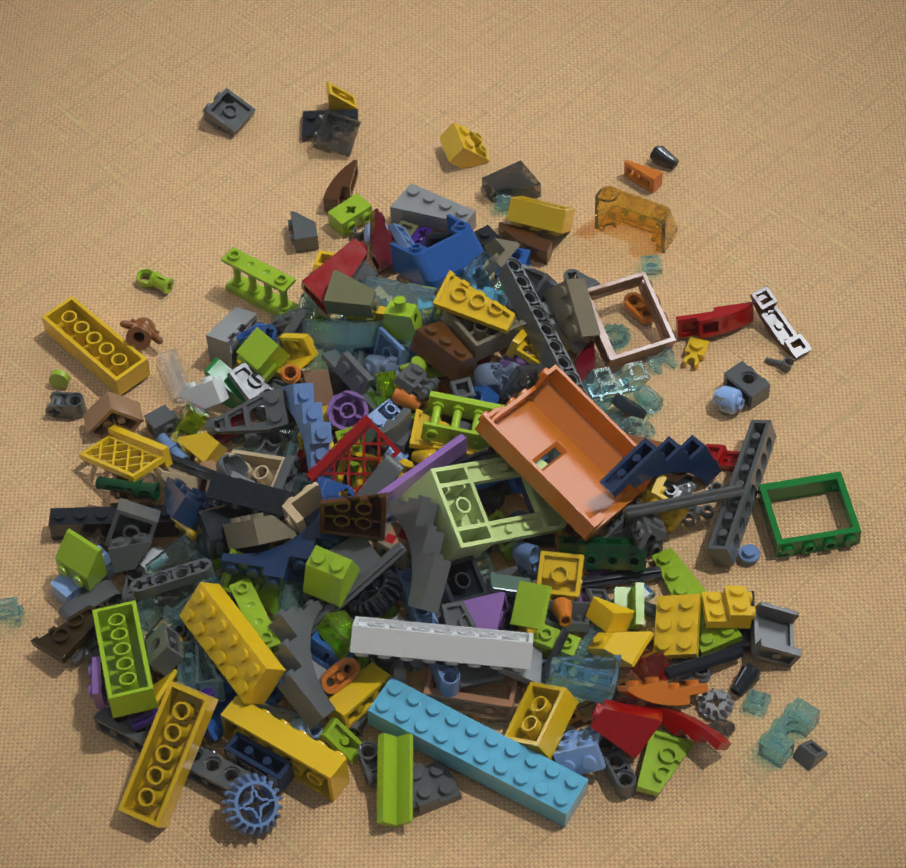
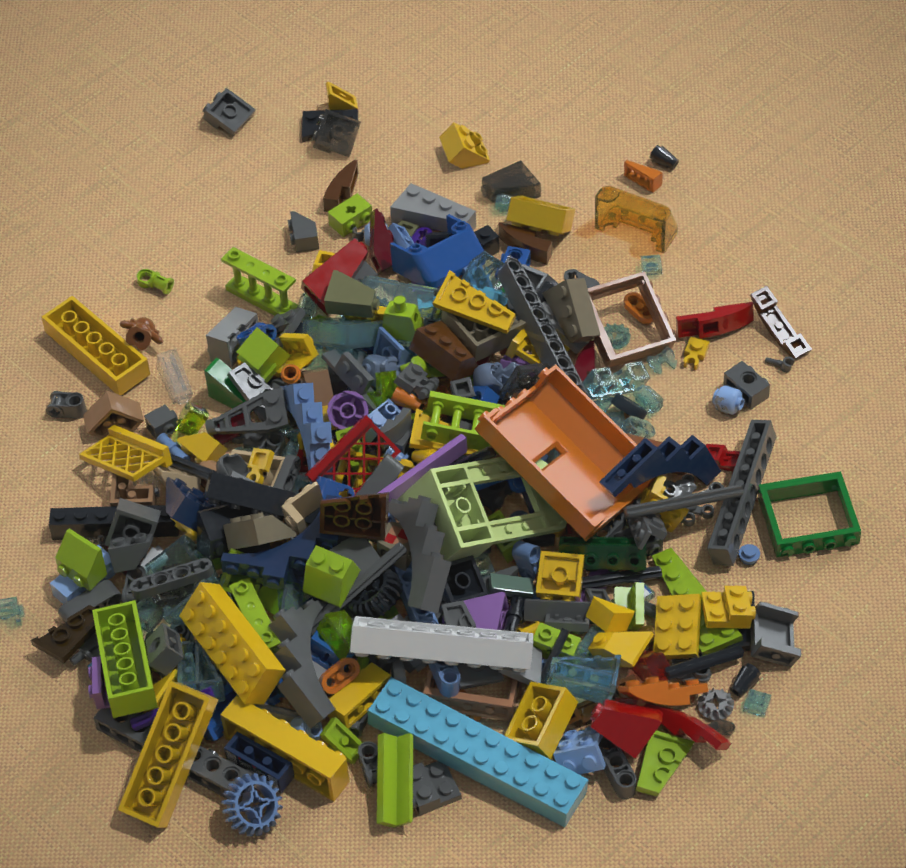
lime tile [49,370,70,389] -> none
dark green pin [95,476,161,501] -> none
white slope [178,375,229,409] -> none
dark tan slope [484,238,520,275] -> none
lime slope [510,580,552,630] -> none
orange cone [551,597,572,627] -> none
clear light blue arch [757,697,820,769] -> none
dark grey slope [793,740,828,771] -> none
none -> yellow plate [246,448,275,484]

